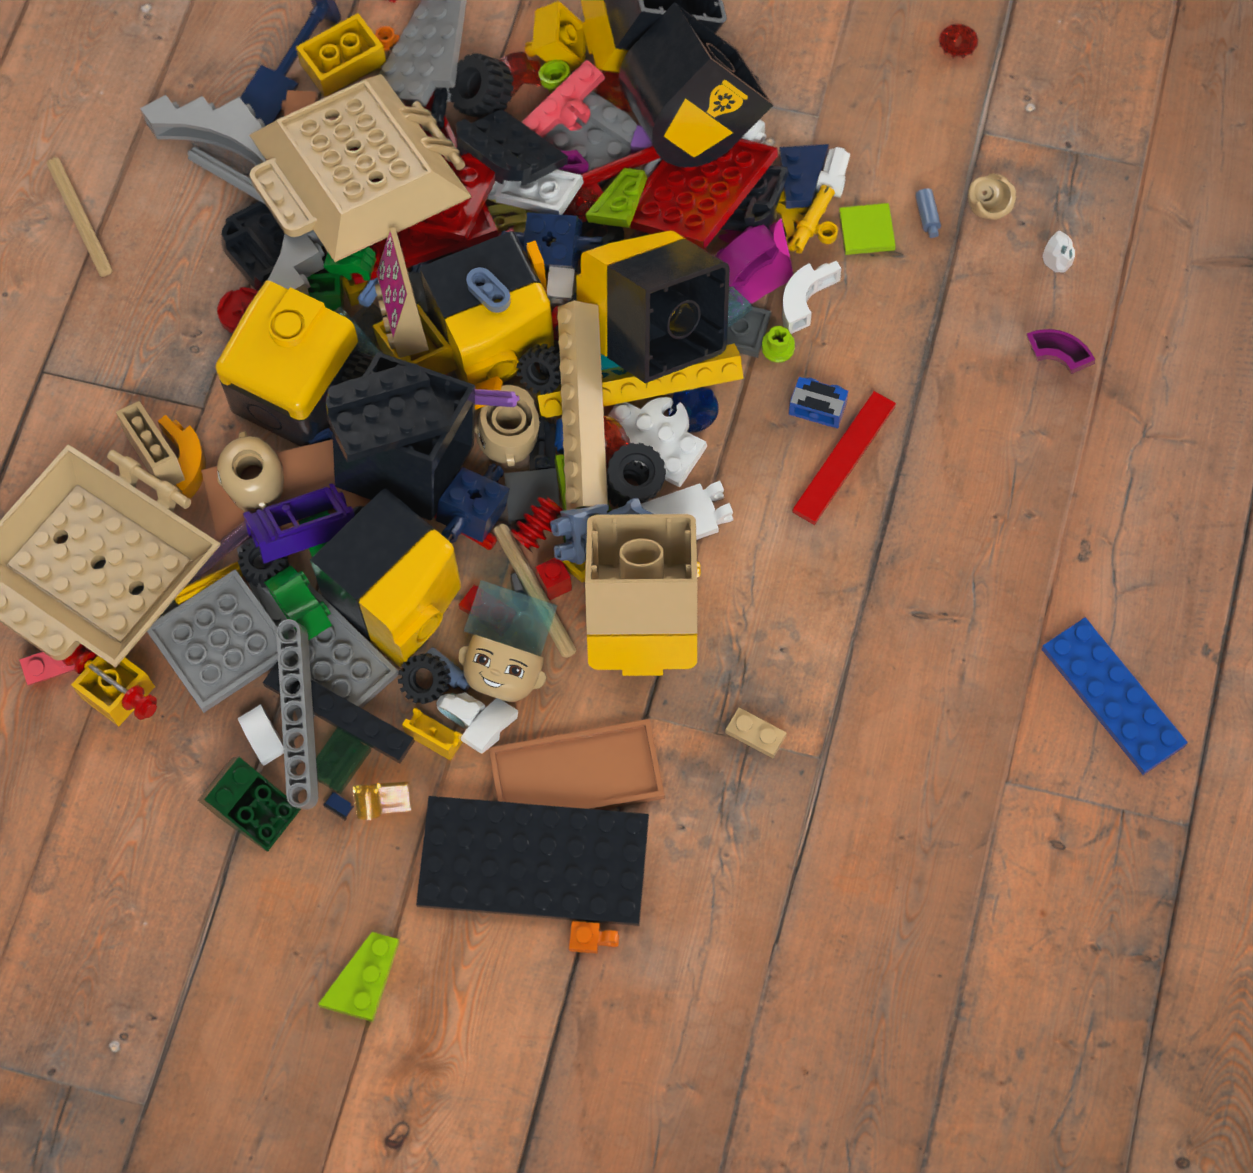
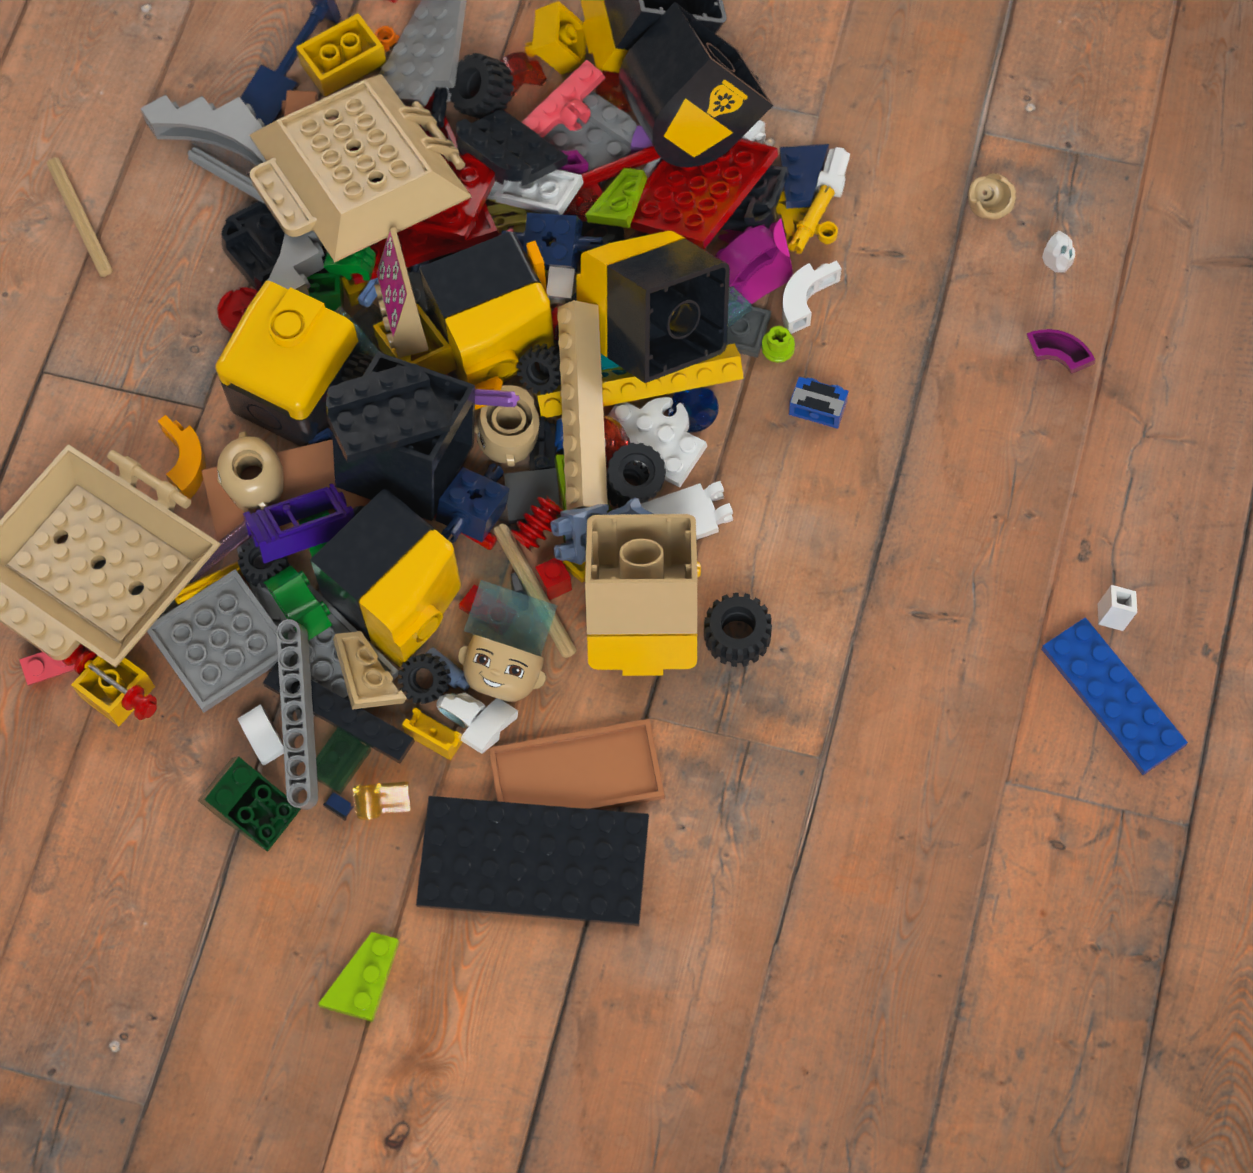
tan brick [116,401,185,485] -> none
sand blue plate [466,267,511,313] -> none
lime piece [539,60,571,94] -> none
orange plate [569,921,619,954] -> none
tan plate [725,708,787,758] -> none
red tile [792,391,896,525] -> none
lime tile [839,203,896,255] -> none
sand blue cylinder [915,189,941,238] -> none
clear red gear [939,24,978,59] -> none
none -> tan wing [333,631,406,710]
none -> black tyre [704,592,772,667]
none -> white brick [1098,585,1137,631]

